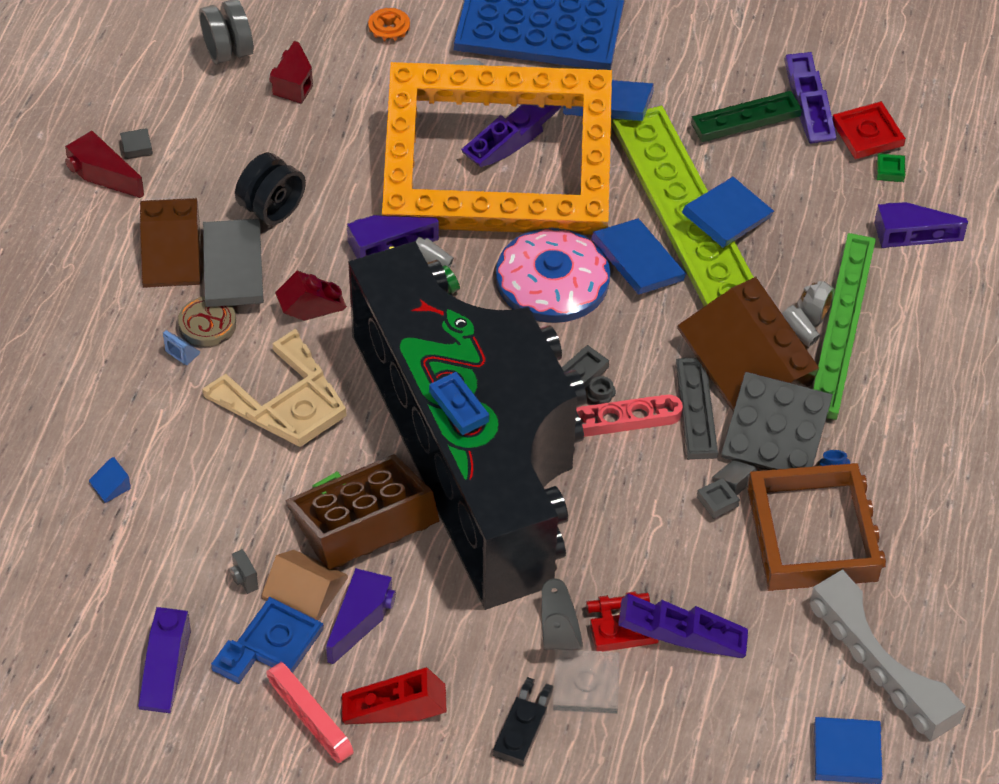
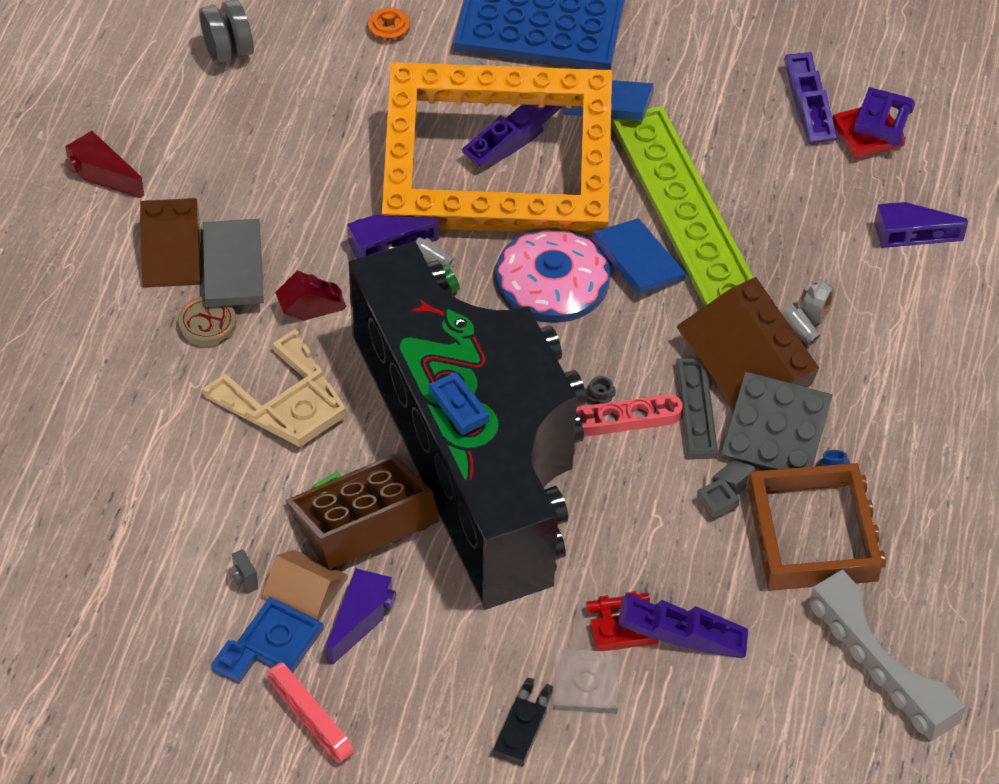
blue slope [89,457,131,503] -> none
dark grey tile [120,128,153,159] -> none
dark purple slope [138,607,191,713] -> none
medium blue slope [163,330,200,365] -> none
black wheel [235,152,306,225] -> none
dark red slope [269,41,313,104] -> none
red slope [342,667,447,725] -> none
dark grey piece [542,578,583,650] -> none
dark grey plate [562,345,610,388] -> none
blue tile [682,177,774,248] -> none
dark green plate [691,91,802,142] -> none
bright green plate [813,233,876,420] -> none
blue tile [814,717,882,784] -> none
green tile [876,154,905,182] -> none
none -> dark purple plate [854,87,915,146]

